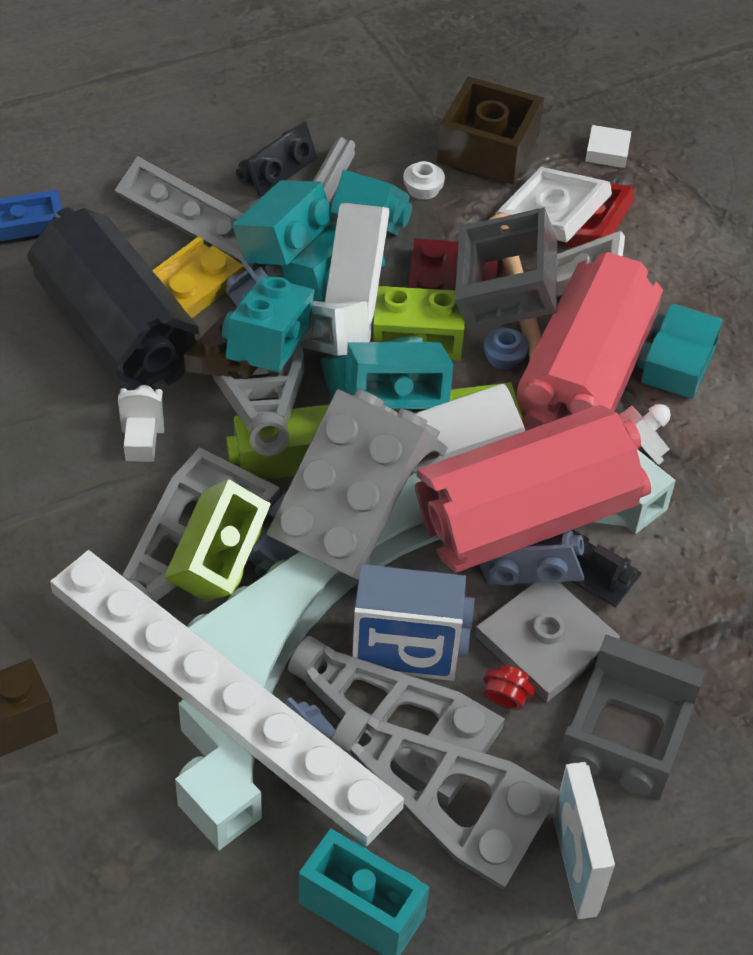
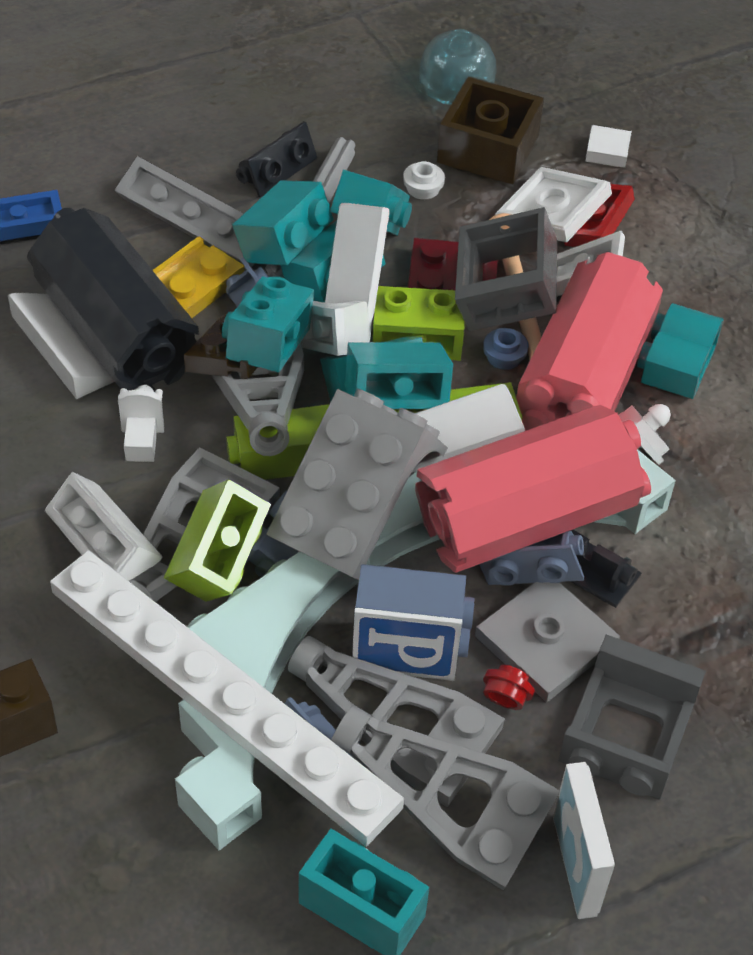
none -> white slope [8,293,114,399]
none -> white slope [45,472,162,581]
none -> clear light blue cylinder [419,29,497,104]

